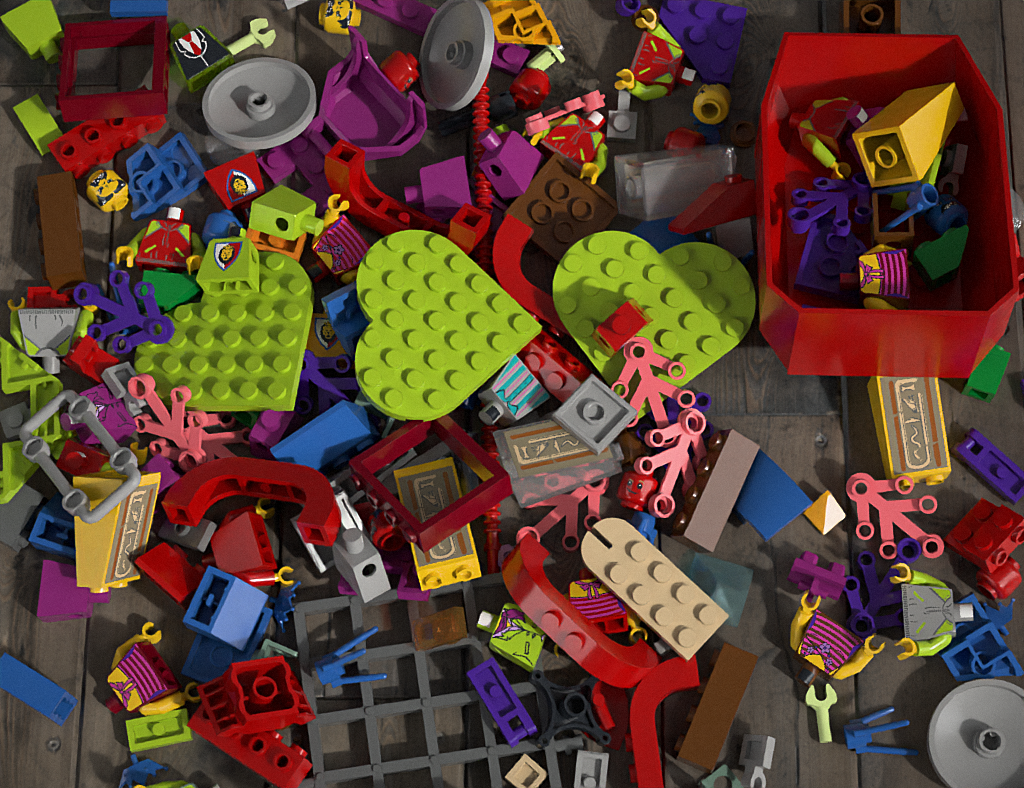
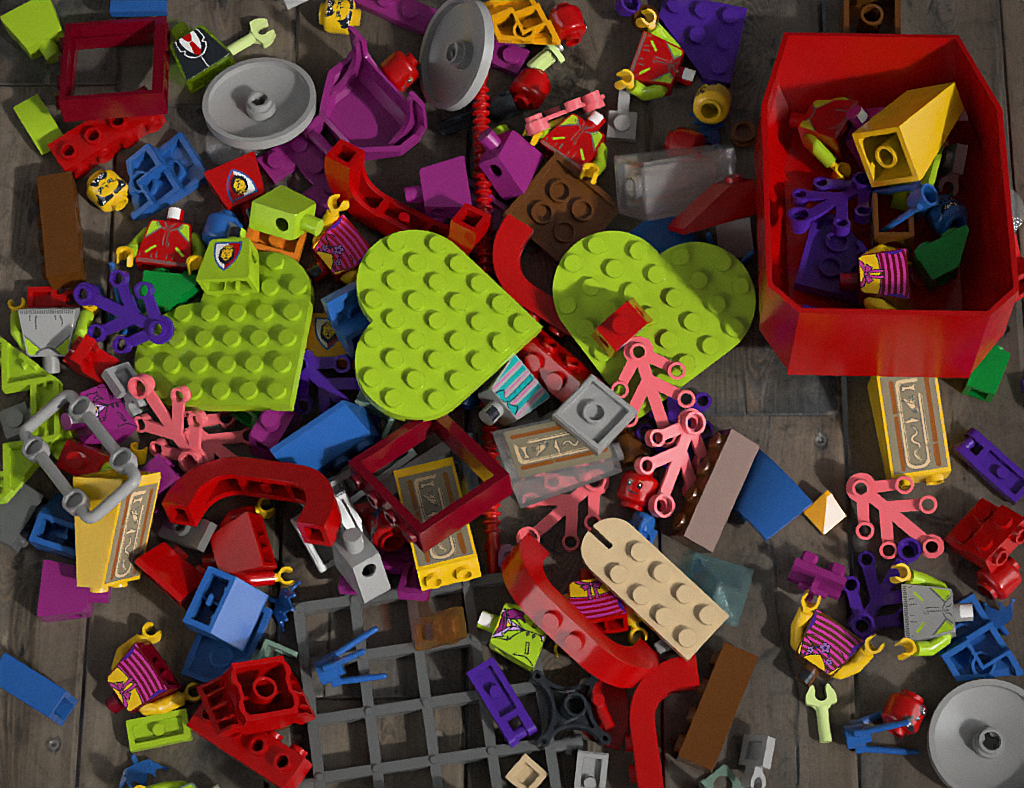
none -> red head [547,2,587,47]
none -> red head [881,689,927,738]

